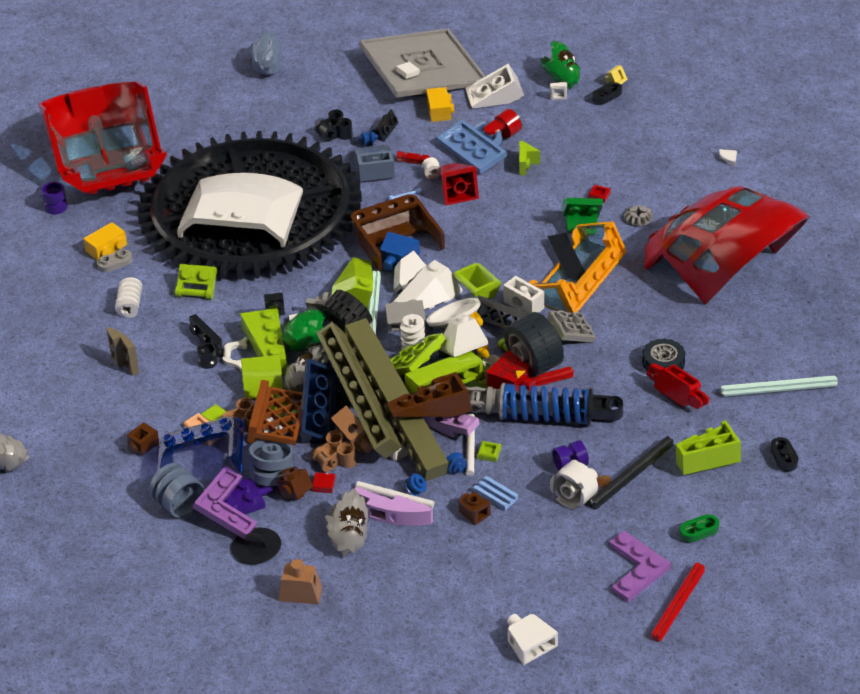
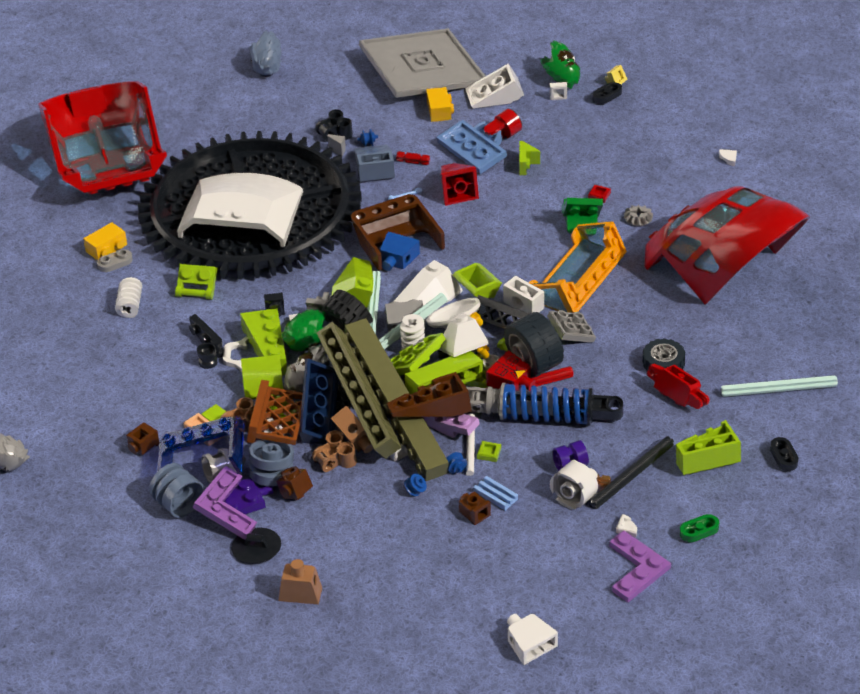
dark purple wheel [41,182,68,215] -> none
dark tan slope [106,327,139,376] -> none
red tile [312,472,336,493] -> none
light grey head [325,488,368,557] -> none
lavender slope [355,486,433,526] -> none
white bar [356,481,435,508] -> none
black hinge [372,109,399,142] -> none
white slope [393,251,426,293] -> none
white tile [396,62,420,79] -> none
white wheel [422,157,441,179] -> none
black sticker [547,233,585,279] -> none
red axle [651,562,705,642] -> none
none -> light grey helmet [201,448,246,483]
none -> light grey slope [328,134,346,157]
none -> light aqua axle [379,292,448,350]
none -> white tile [616,514,637,538]

